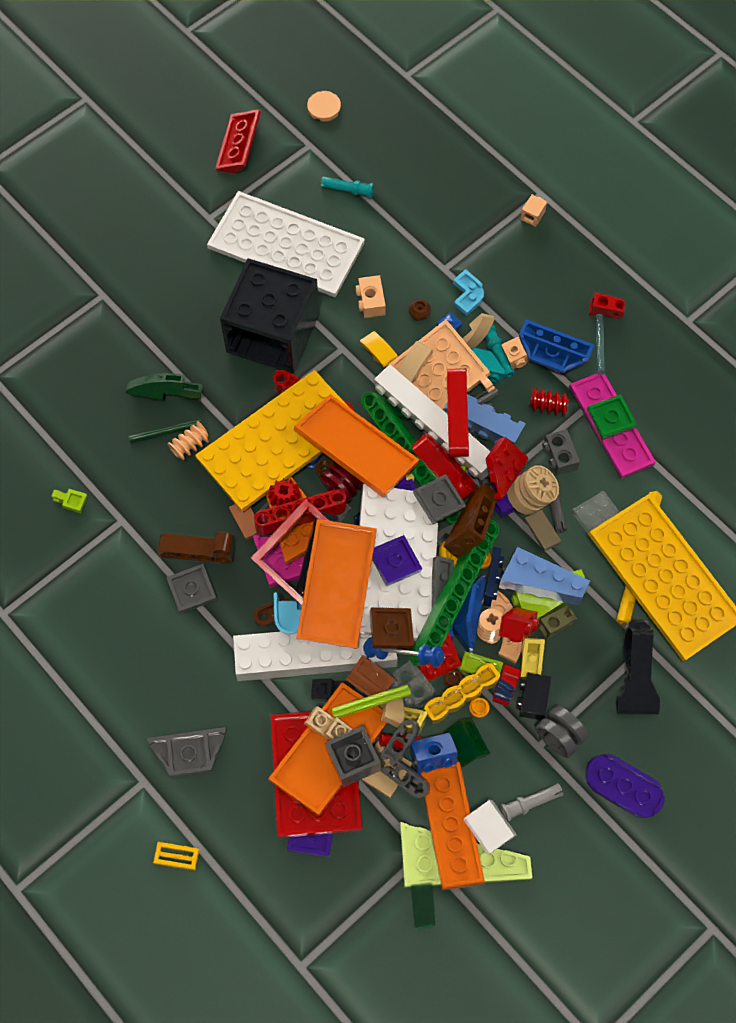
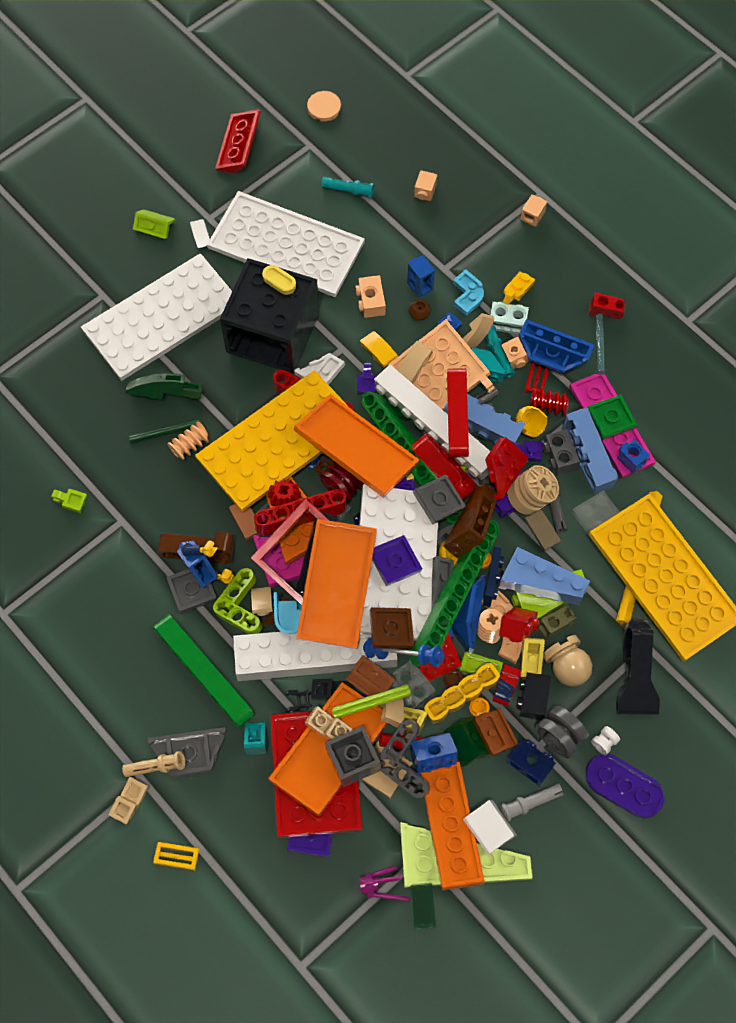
none -> white plate [81,253,232,381]
none -> tan slope [109,777,149,824]
none -> tan pin [122,751,185,777]
none -> lime panel [133,210,175,239]
none -> green beam [153,614,255,728]
none -> torso [177,541,234,588]
none -> white sticker [190,219,210,248]
none -> lime beam [213,568,263,634]
none -> teal slope [244,722,267,755]
none -> tan slope [251,587,273,616]
none -> light yellow tile [262,265,296,295]
none -> black piece [285,690,312,712]
none -> white wing [294,353,345,385]
none -> dark purple plate [357,363,376,395]
none -> magenta plant [360,866,411,902]
none -> blue brick [407,255,435,298]
none -> light nougat brick [414,170,437,201]
none -> dark orange plate [473,708,519,757]
none -> light aqua brick [491,302,529,334]
none -> yellow hinge [502,272,535,305]
none -> clear blue brick [506,738,556,787]
none -> dark purple plate [514,440,543,462]
none -> yellow hair [516,406,548,437]
none -> red tile [524,362,549,394]
none -> tan tile [543,635,593,687]
none -> medium blue wedge [562,407,618,494]
none -> white wheel [591,726,620,755]
none -> blue brick [618,439,650,474]

